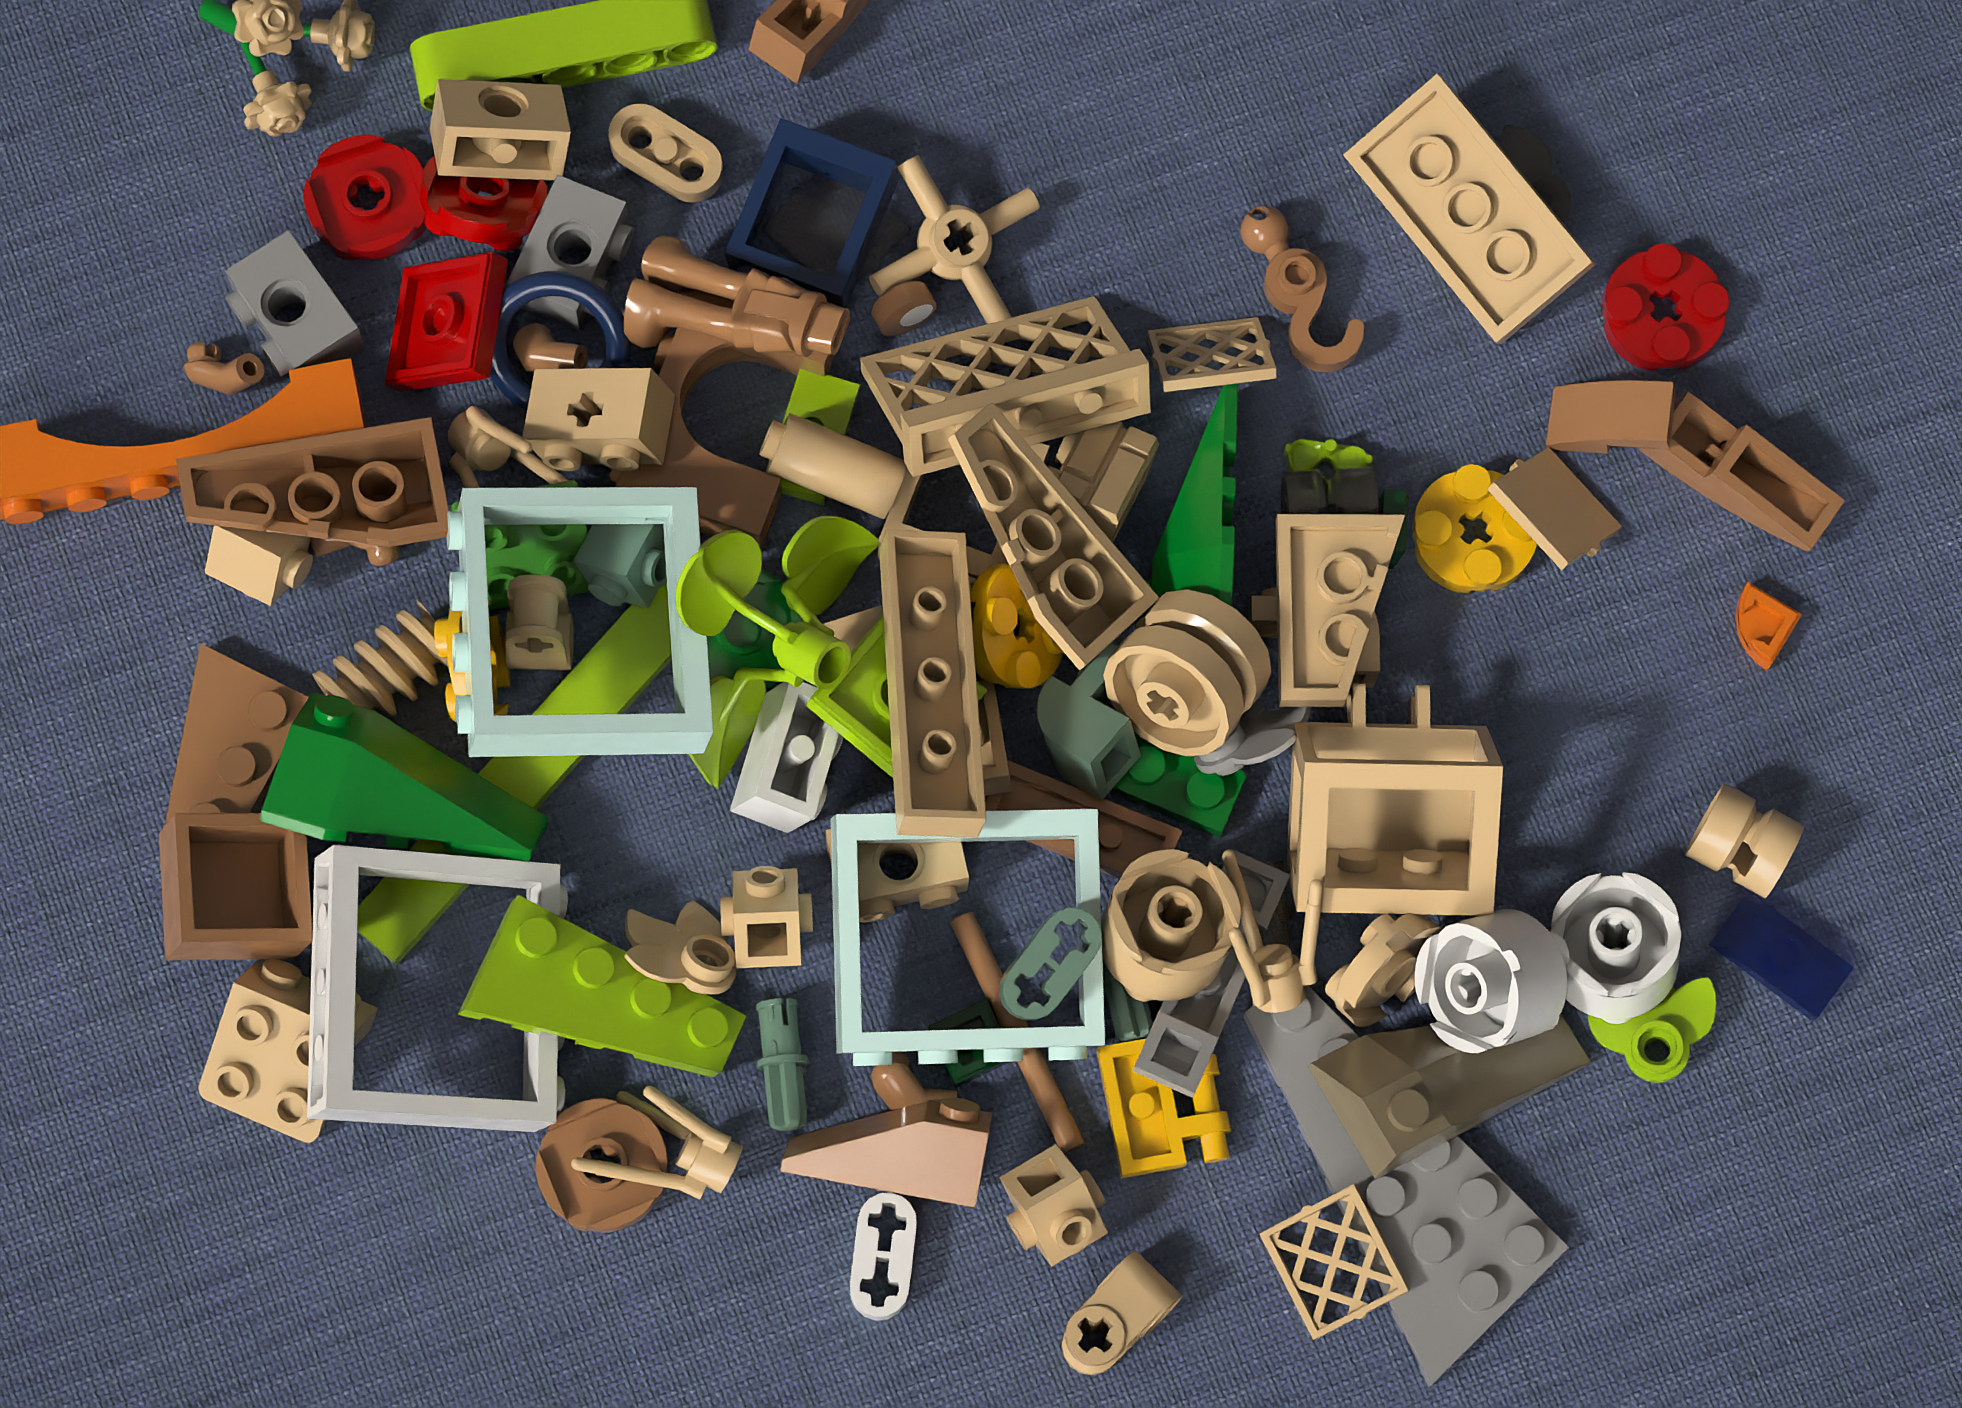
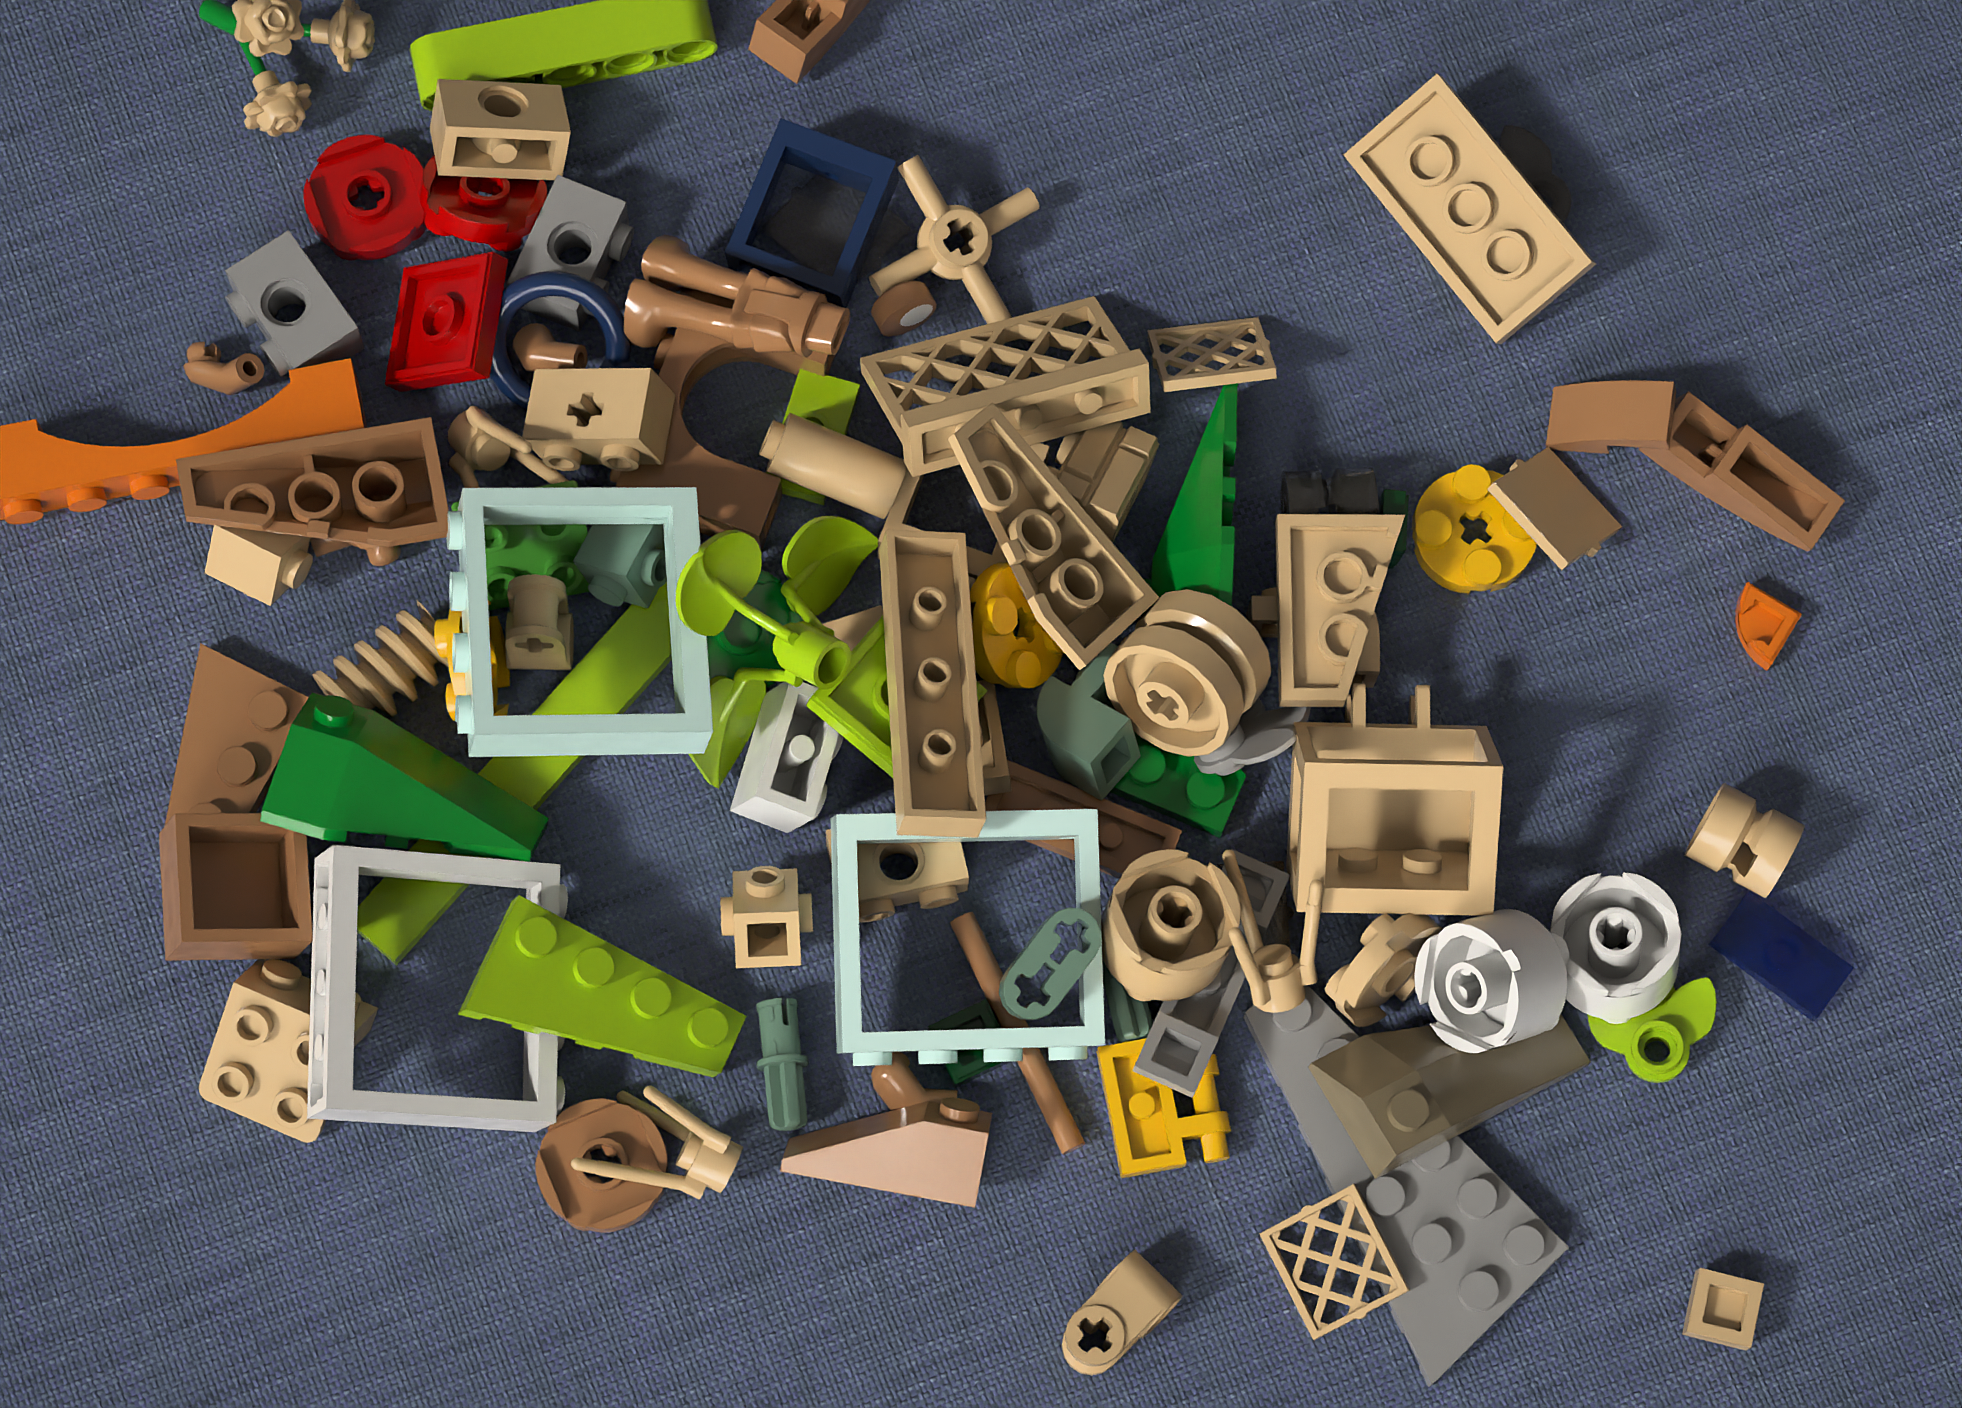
tan plate [609,104,723,202] -> none
tan plate [625,900,736,994] -> none
white beam [850,1192,917,1321] -> none
tan brick [999,1144,1108,1266] -> none
medium nougat piece [1240,205,1364,373] -> none
lime piece [1283,439,1373,485] -> none
red plate [1601,243,1729,371] -> none
none -> tan plate [1682,1268,1764,1350]

